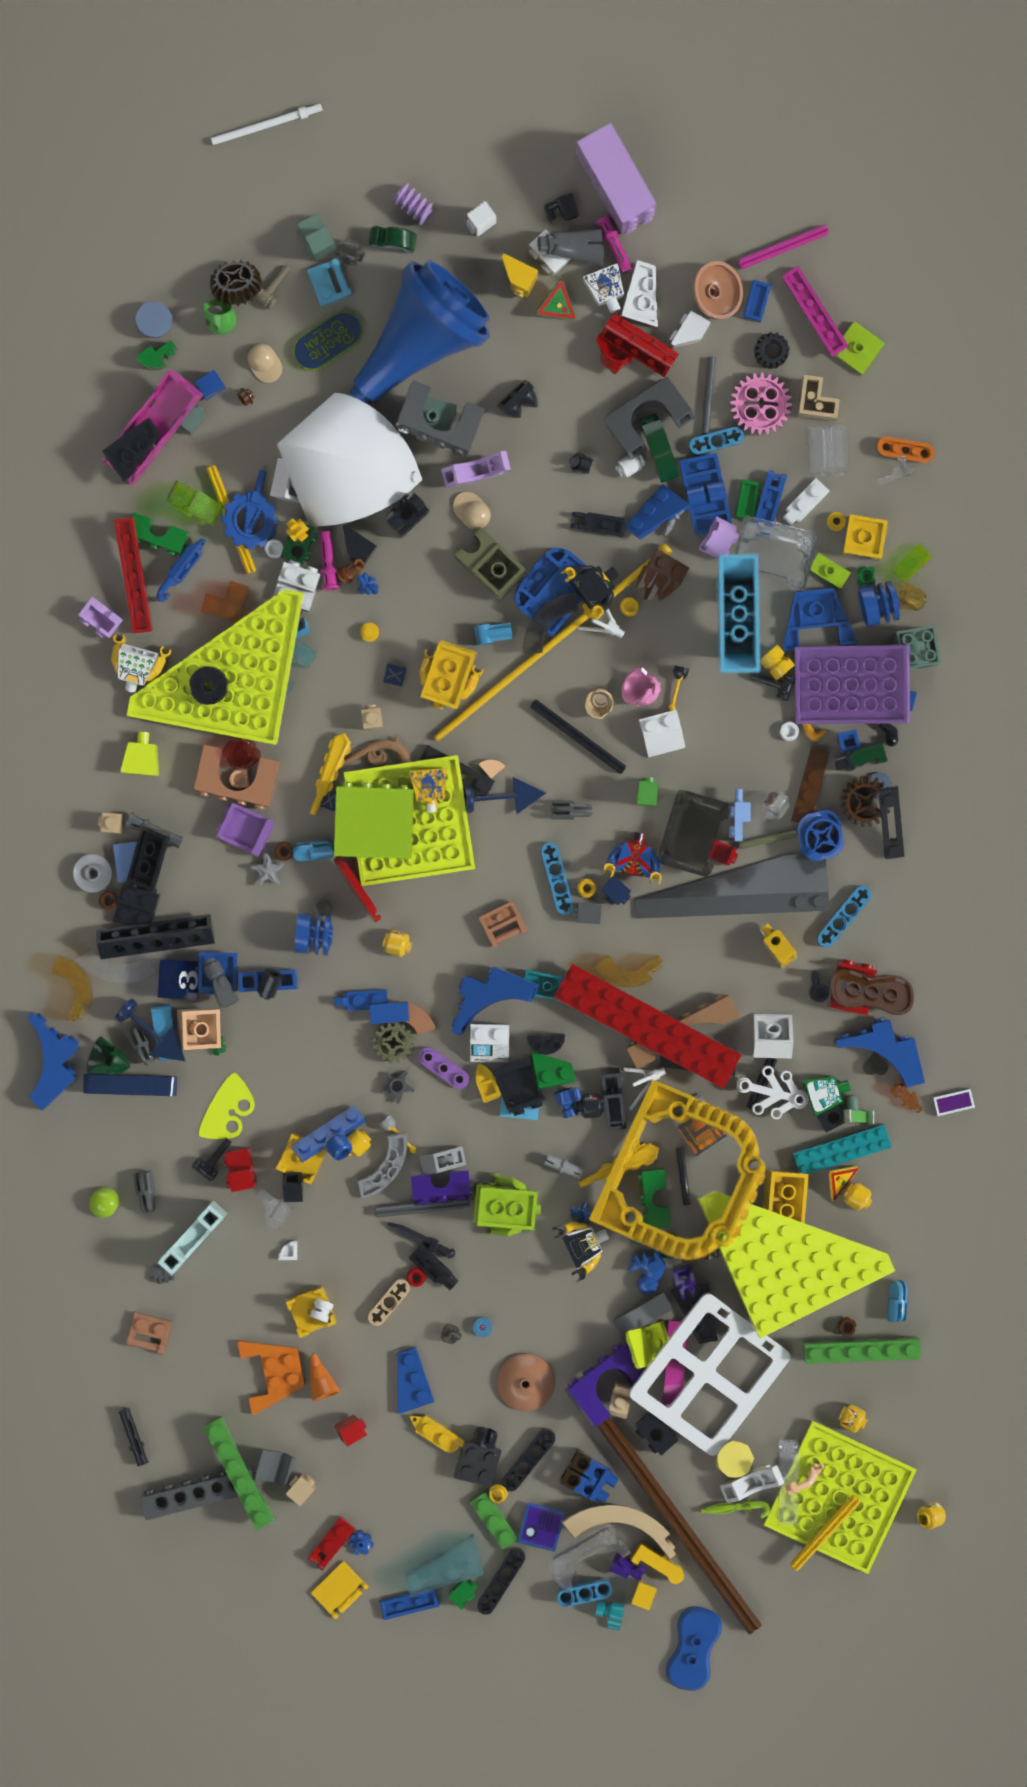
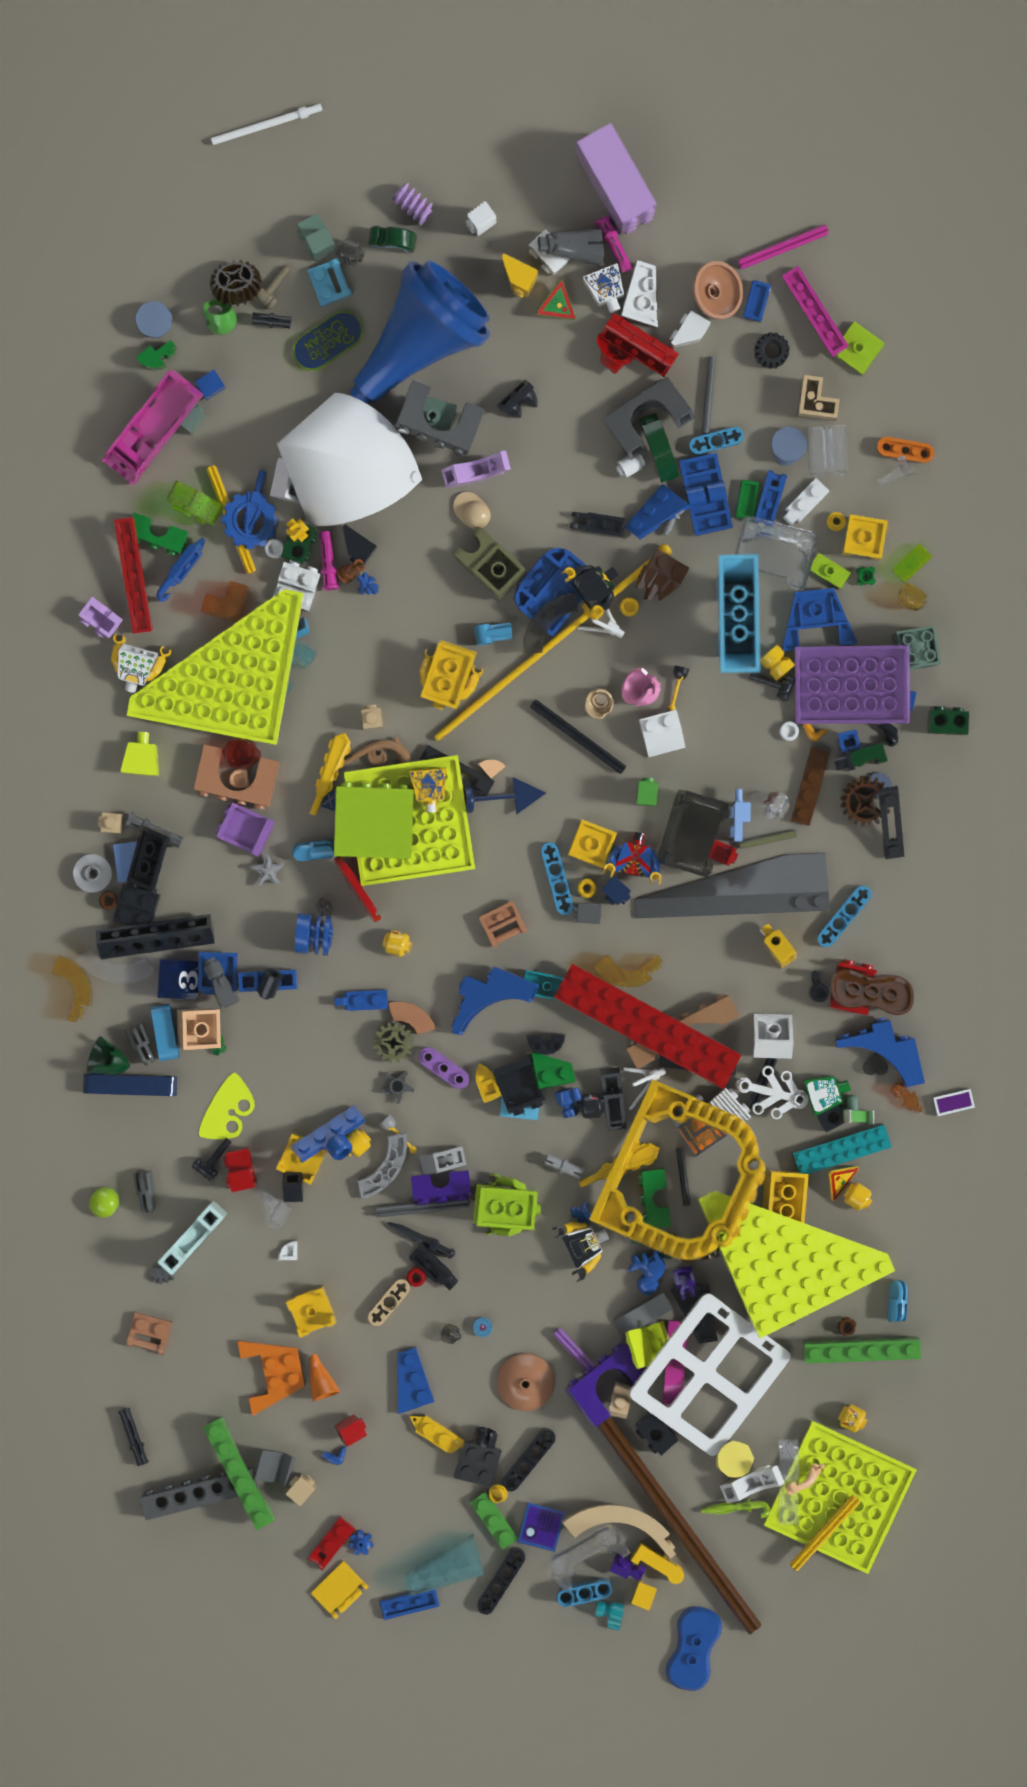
blue arch [27,1012,80,1111] -> none
black wing [102,417,161,483] -> none
dark blue piece [115,998,186,1062] -> none
black plate [189,666,229,705] -> none
reddish brown plate [237,388,254,406] -> none
tan cap [247,343,283,383] -> none
reddish brown plate [274,842,293,861] -> none
white wheel [310,1298,334,1323] -> none
yellow plate [360,623,379,642] -> none
blue tile [369,1001,409,1024] -> none
dark blue tile [383,664,406,687] -> none
black brick [385,492,430,538] -> none
green brick [448,1577,478,1610] -> none
white slope [470,1024,509,1063] -> none
black piece [544,193,579,222] -> none
dark grey arm [551,800,593,820] -> none
blue hips [559,1448,618,1503] -> none
black arm [569,452,593,475] -> none
lavender cylinder [698,516,739,559] -> none
bright pink gear [730,372,792,436] -> none
blue piece [797,810,844,861] -> none
blue wheel [858,580,900,627] -> none
yellow head [917,1502,946,1530] -> none
none -> black pin [252,312,291,329]
none -> blue animal [322,1446,346,1465]
none -> medium lavender axle [553,1328,595,1369]
none -> yellow plate [568,819,617,868]
none -> white brick [708,1088,751,1122]
none -> sand blue hat [771,426,808,466]
none -> dark green brick [928,707,969,735]

